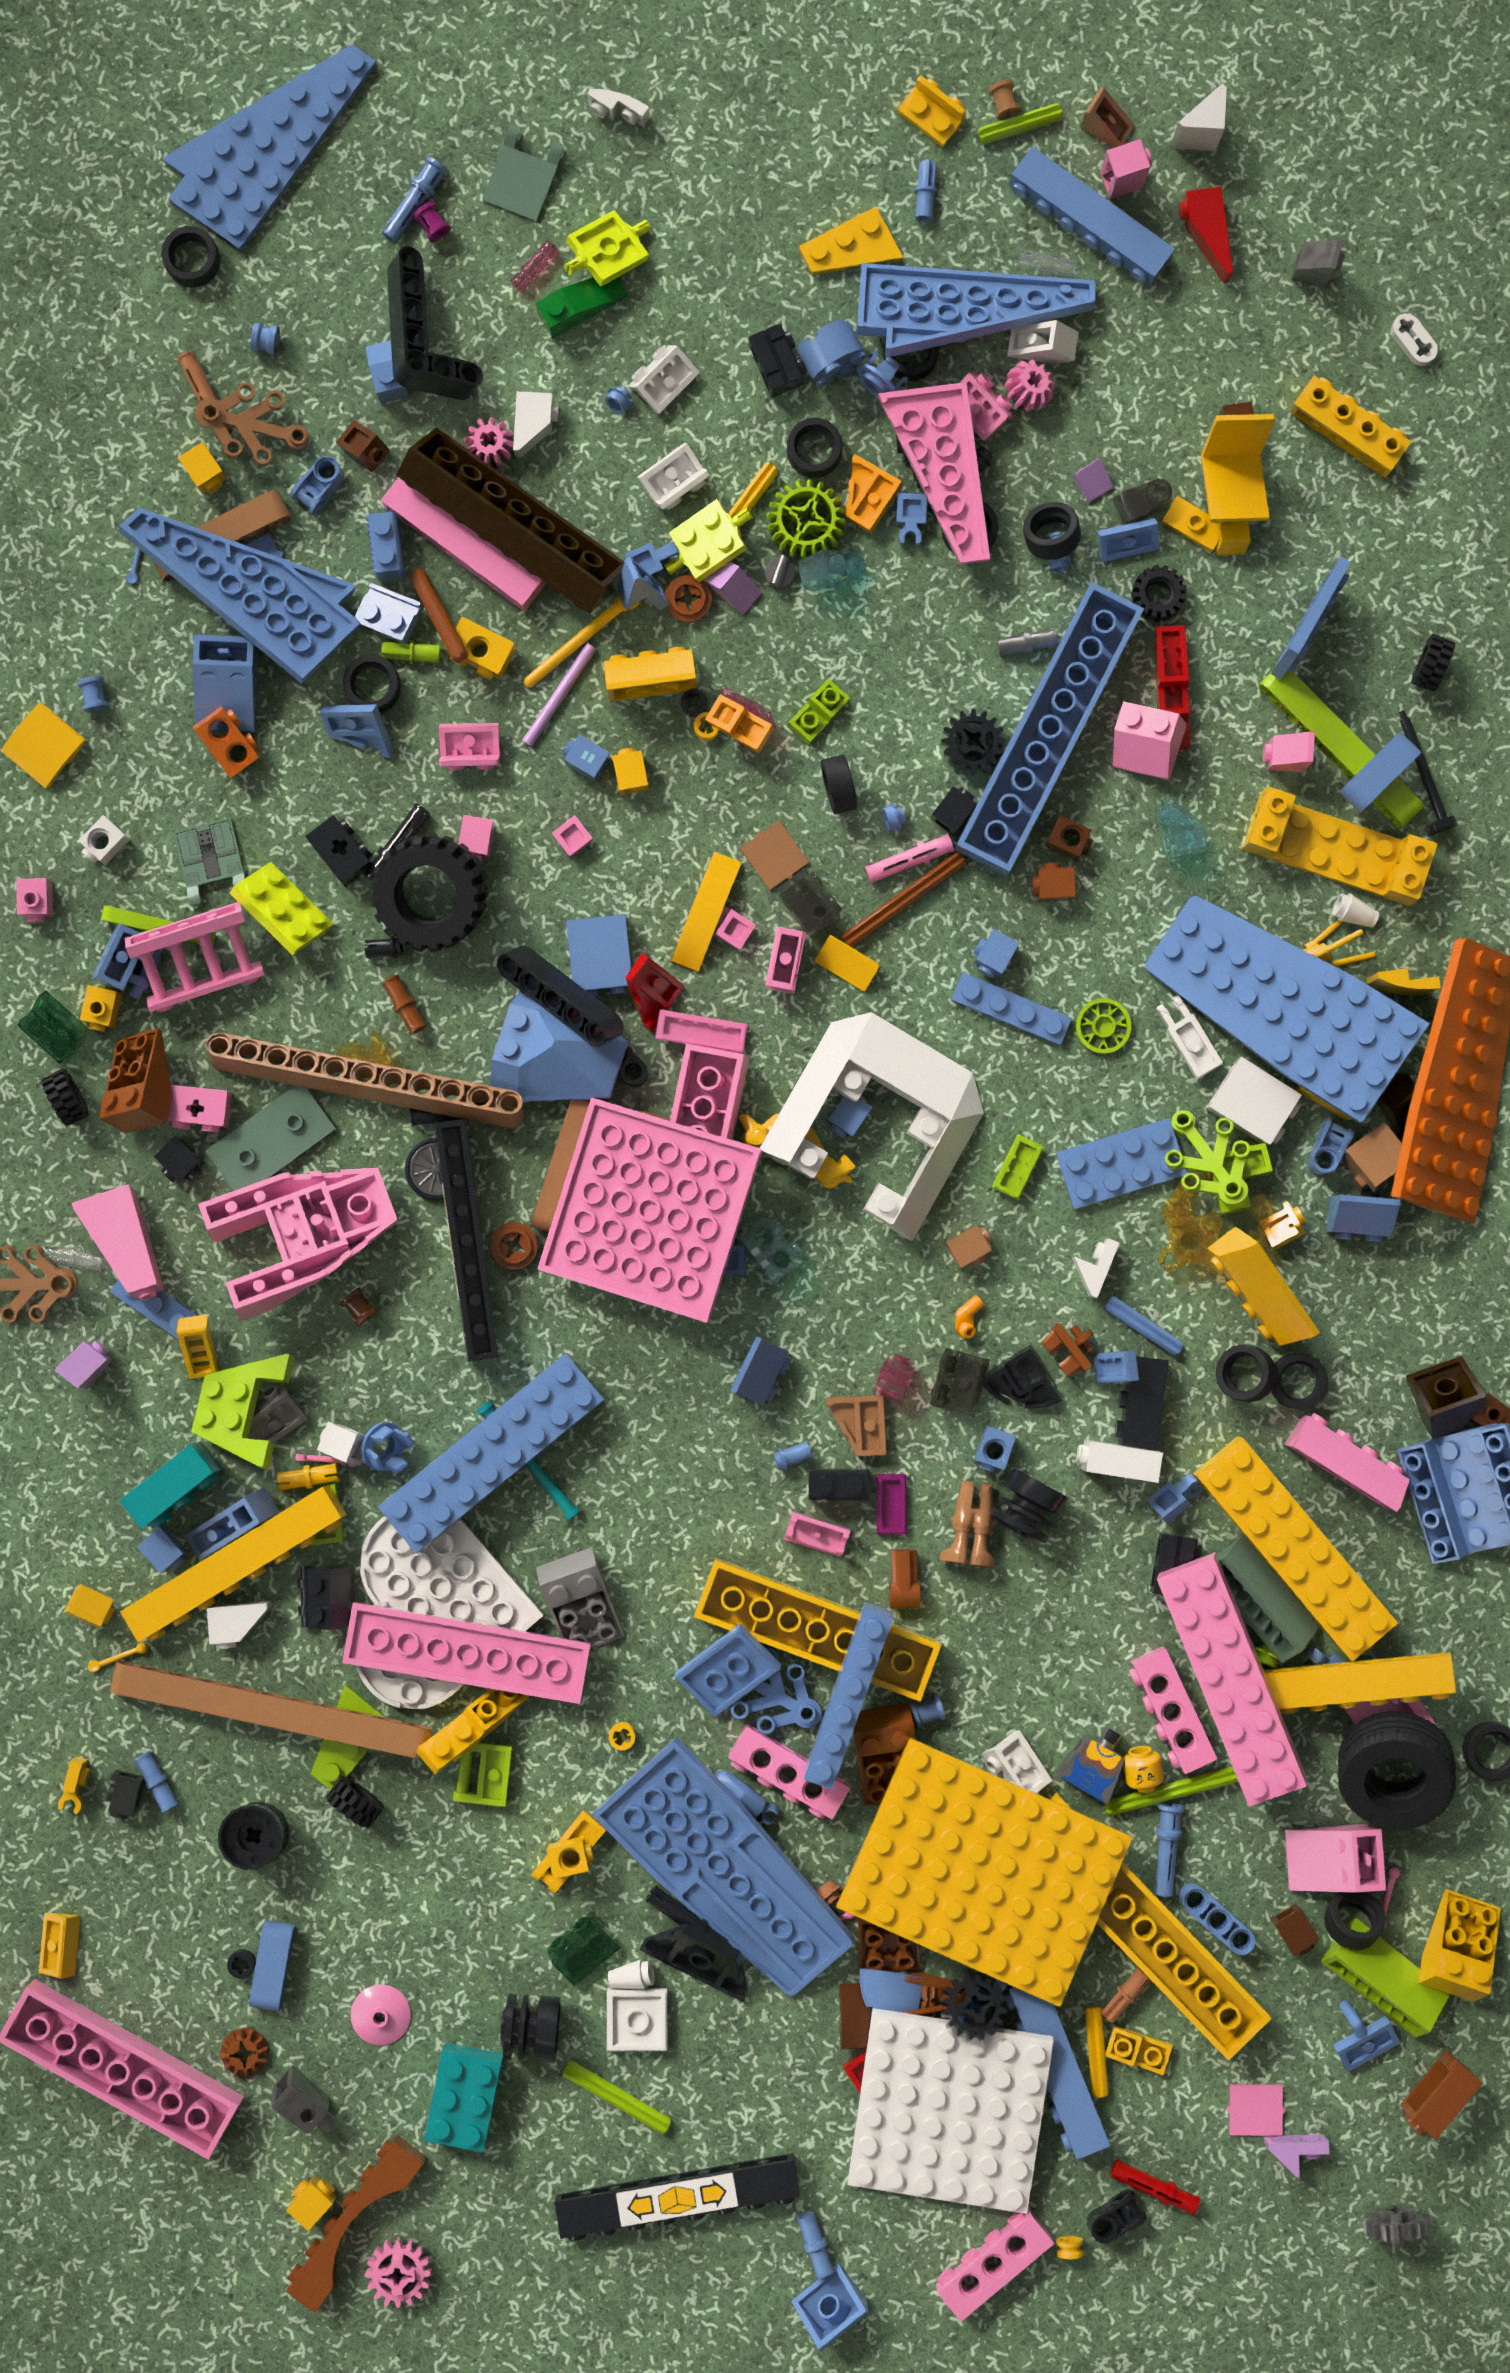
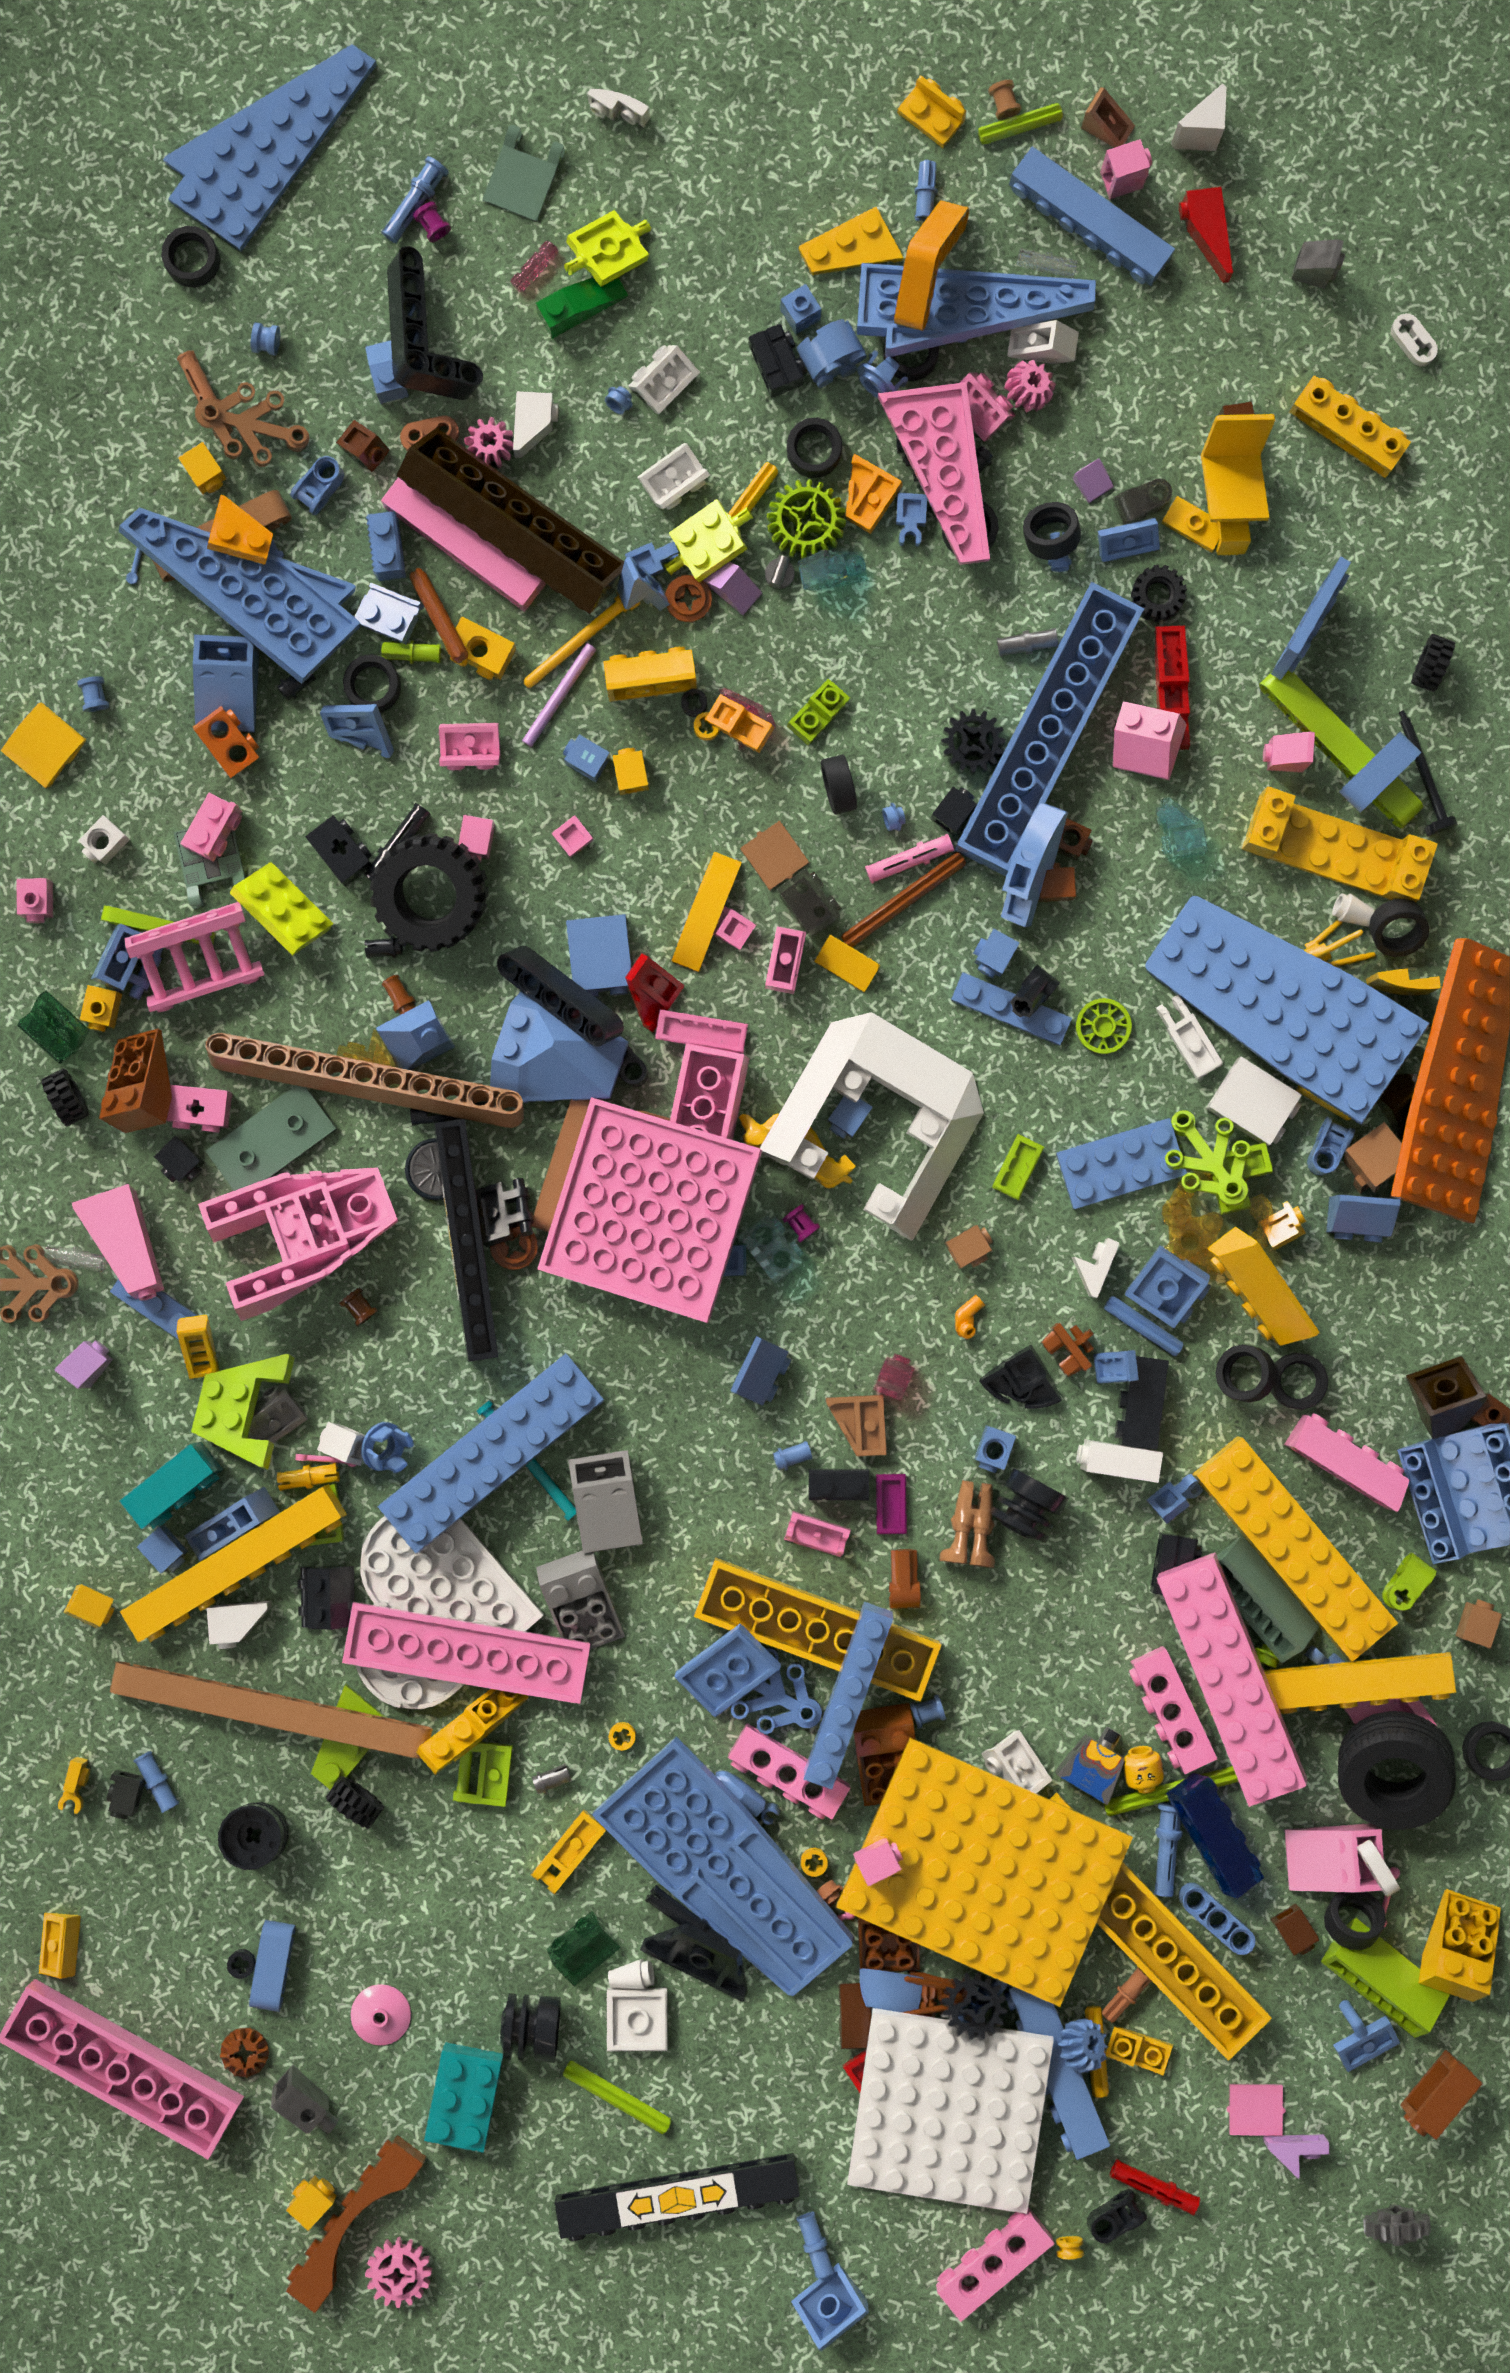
yellow hinge [88,1642,148,1672] -> none
yellow brick [547,1836,594,1879] -> none
clear smoke bracket [930,1348,990,1417] -> none
none -> bright pink bracket [180,793,242,862]
none -> light orange wing [207,495,273,565]
none -> black pin [277,674,316,701]
none -> medium blue slope [376,1000,455,1070]
none -> nougat plate [400,416,459,451]
none -> black plate [475,1178,534,1247]
none -> flat silver pin [532,1763,572,1795]
none -> light grey slope [568,1450,643,1554]
none -> medium blue brick [780,284,821,335]
none -> magenta bush [782,1203,820,1243]
none -> yellow bush [801,1848,828,1877]
none -> bright pink brick [853,1837,903,1886]
none -> light orange beam [894,200,969,331]
none -> medium blue slope [1001,803,1068,927]
none -> black piece [1010,964,1060,1018]
none -> medium blue gear [1057,2019,1109,2073]
none -> medium blue plate [1125,1246,1211,1328]
none -> clear blue brick [1166,1773,1264,1899]
none -> white beam [1356,1839,1400,1897]
none -> black tyre [1369,898,1430,957]
none -> lime piece [1382,1552,1437,1611]
none -> medium nougat brick [1455,1599,1502,1648]

